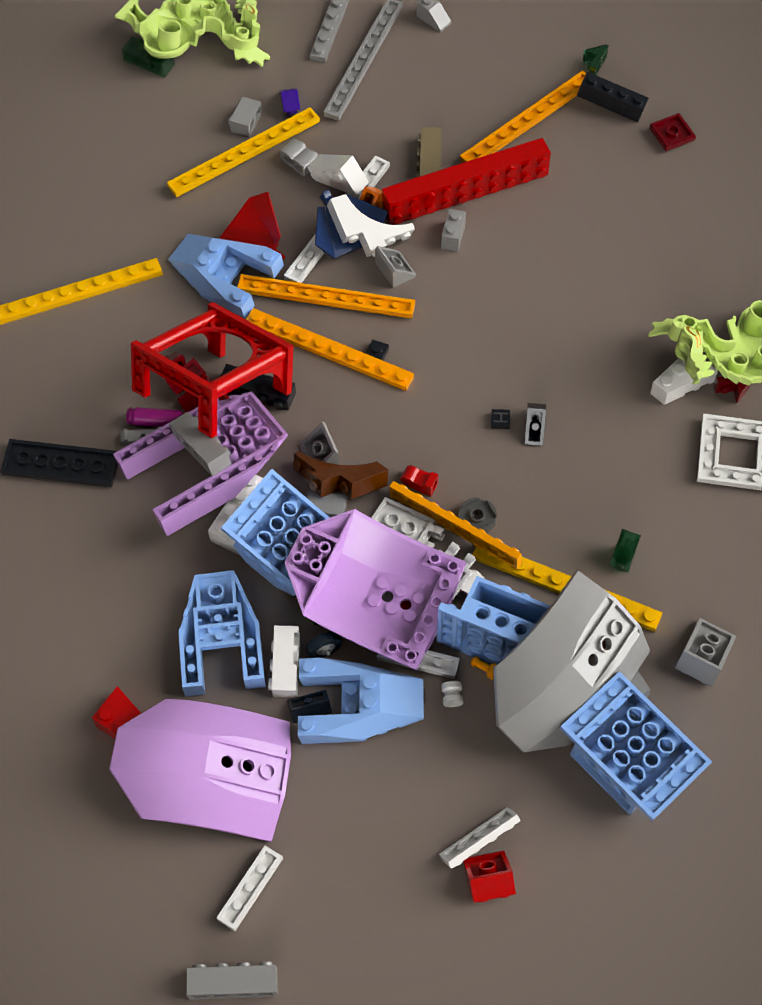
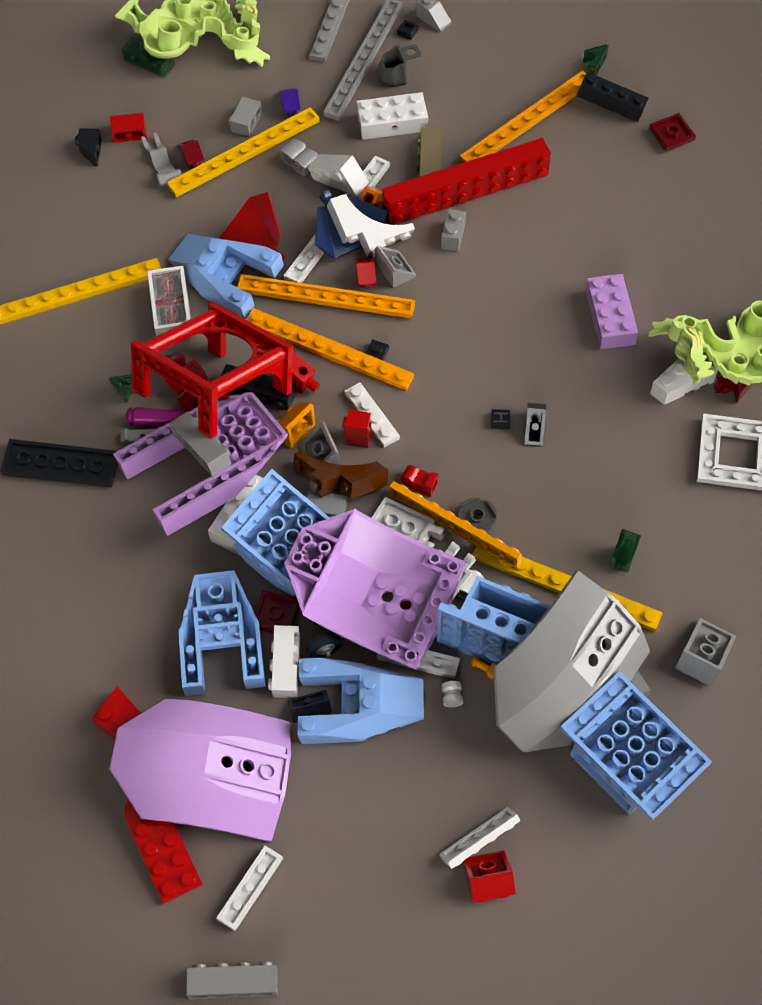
none -> black slope [75,128,102,166]
none -> clear green slope [109,374,134,403]
none -> red brick [110,113,147,143]
none -> red plate [124,800,203,905]
none -> light grey flag [141,132,182,187]
none -> clear brick [148,266,191,337]
none -> dark red slope [177,139,204,167]
none -> dark red plate [254,590,299,633]
none -> light orange slope [277,402,315,449]
none -> red torso [292,352,321,393]
none -> red brick [342,410,372,448]
none -> white plate [344,382,400,448]
none -> red slope [355,257,376,287]
none -> white brick [356,92,428,140]
none -> dark grey piece [376,44,421,87]
none -> black tile [397,20,419,40]
none -> lavender brick [585,274,638,350]

